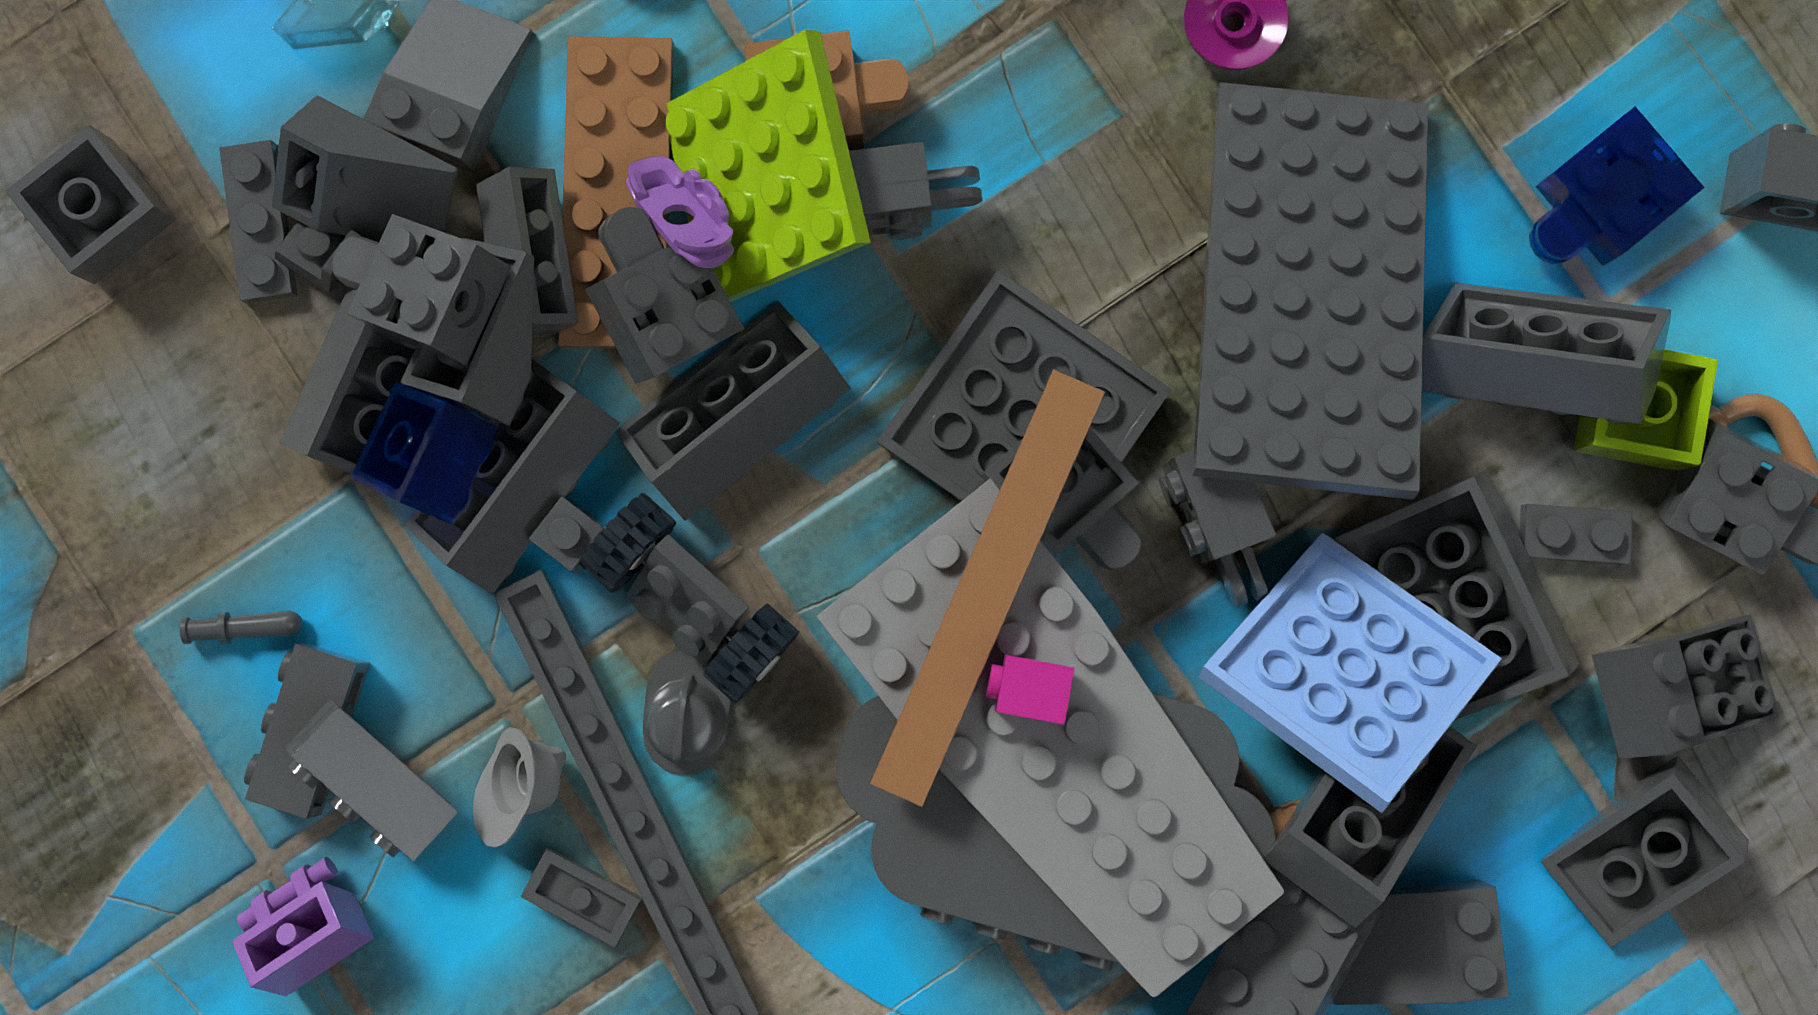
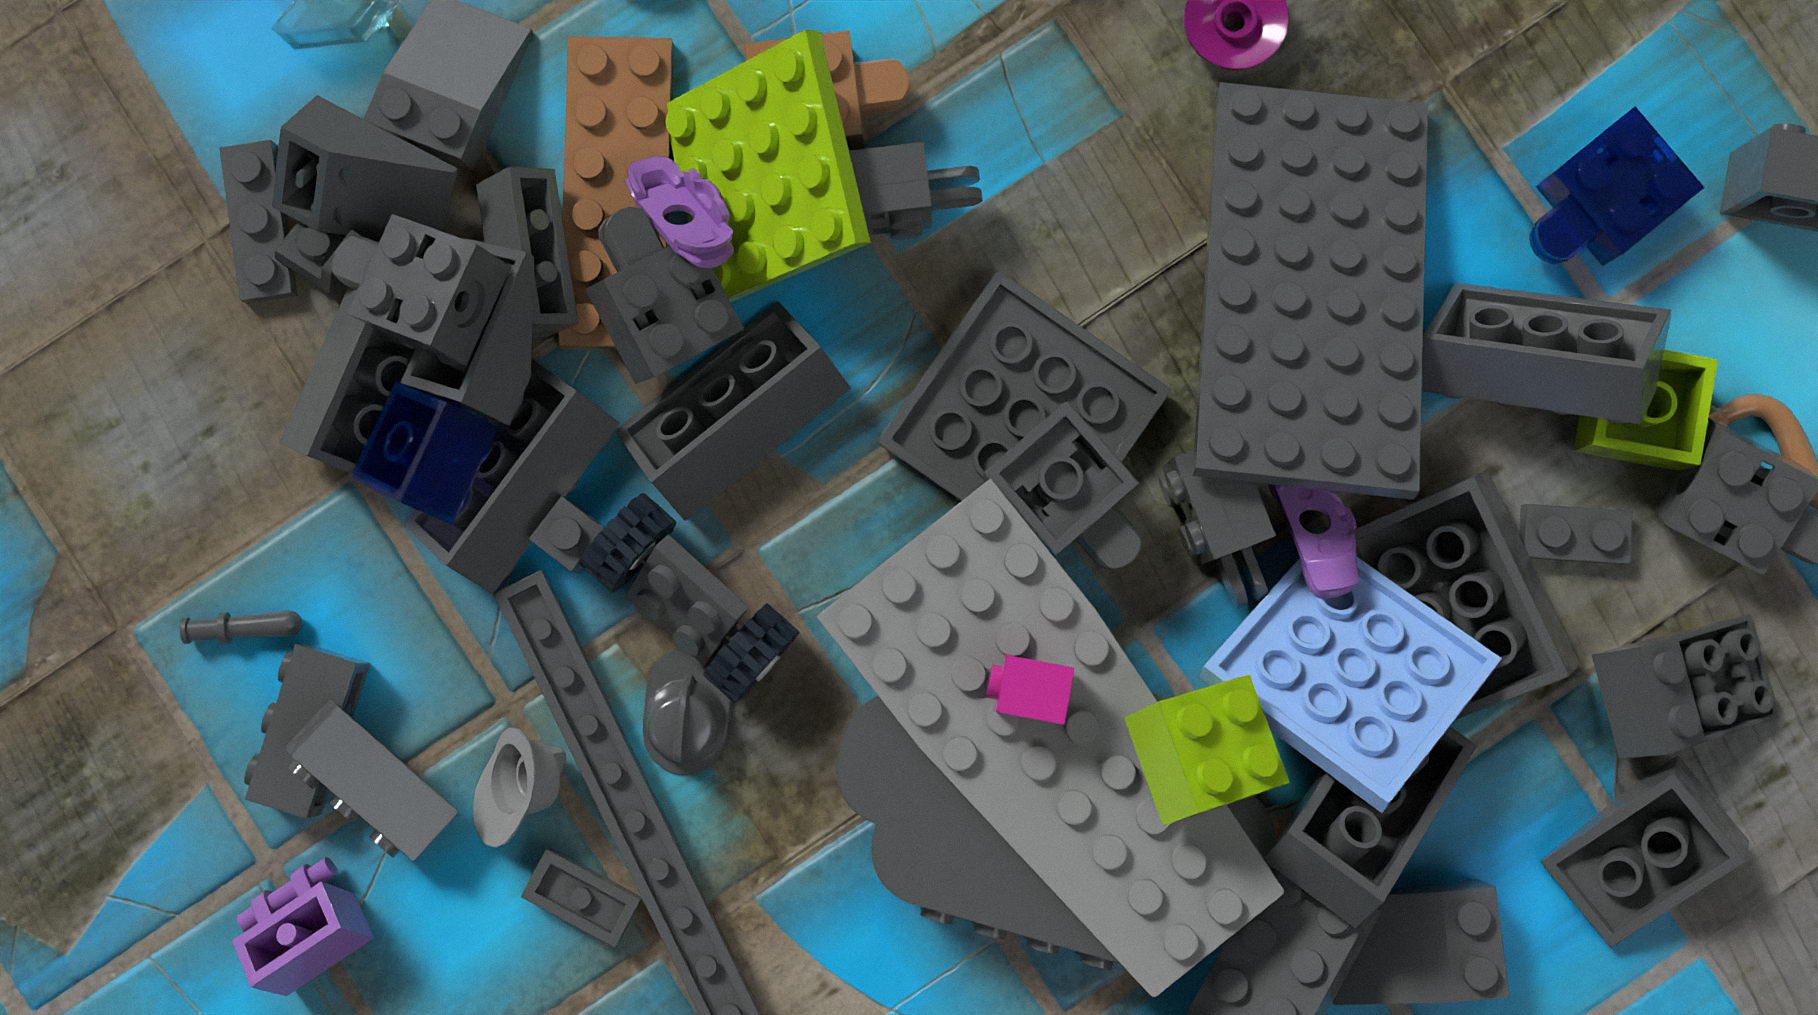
dark grey brick [5,125,177,284] -> none
medium nougat tile [870,369,1105,807] -> none
none -> lime brick [1124,674,1290,826]
none -> medium lavender piece [1268,484,1360,599]

